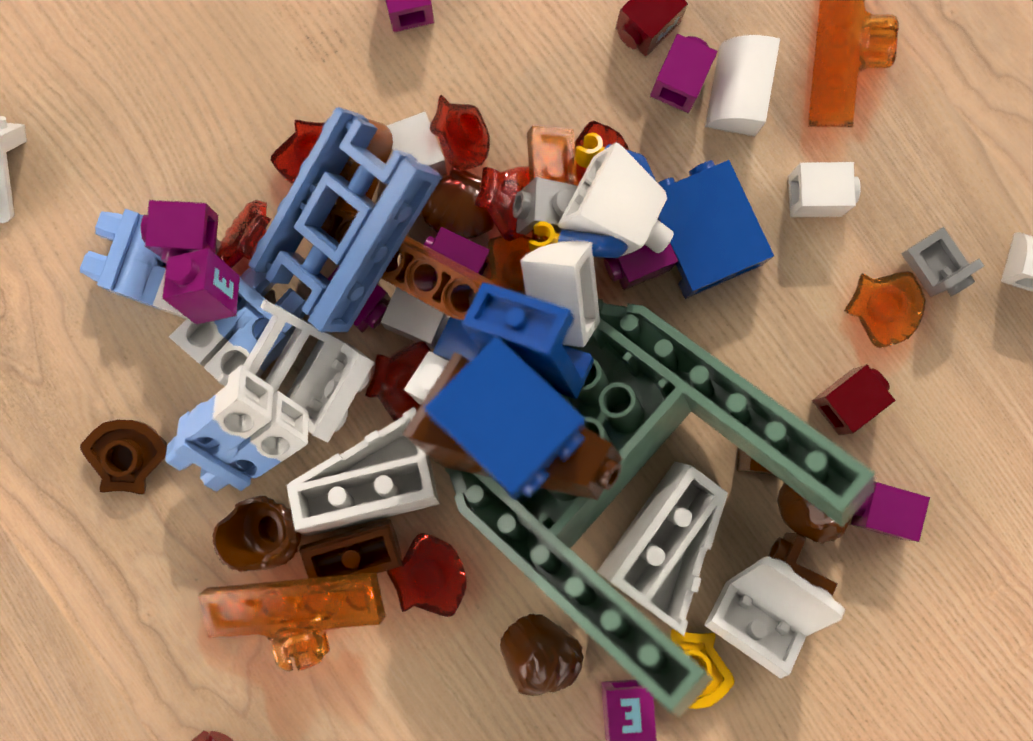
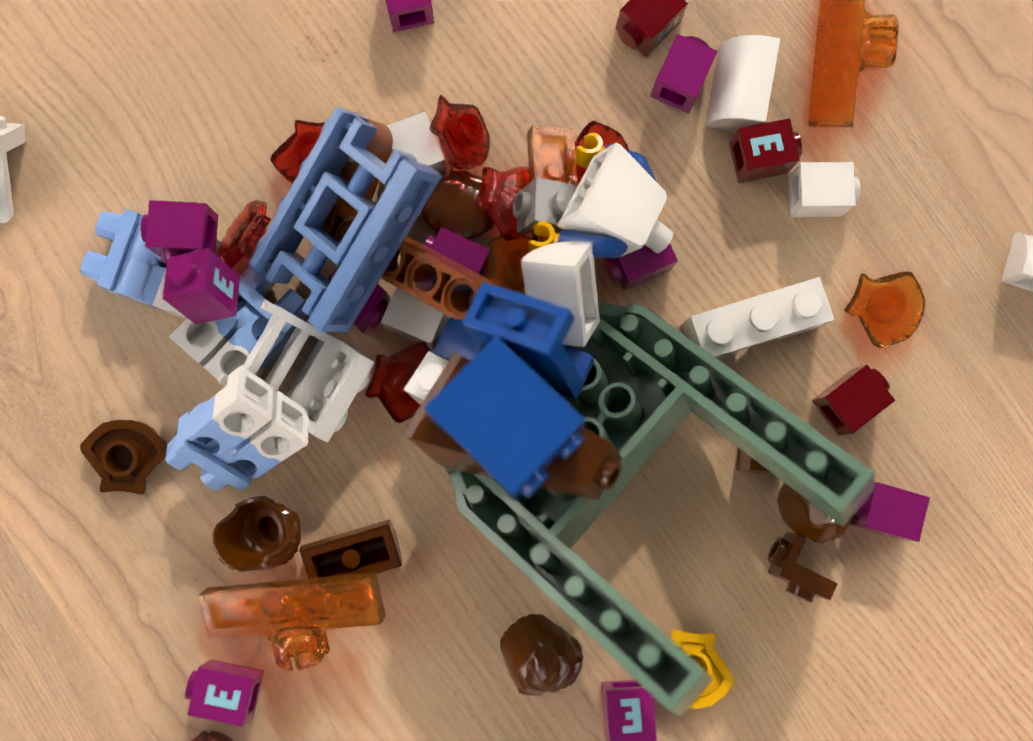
white wedge [286,407,440,537] -> none
clear red animal [387,533,467,617] -> none
white wedge [597,462,728,636] -> none
blue panel [657,160,774,299] -> none
white bracket [704,557,845,679] -> none
light grey bracket [901,227,984,297] -> none
none -> magenta brick [185,659,264,727]
none -> white arch [681,277,835,359]
none -> dark red brick [729,118,802,183]

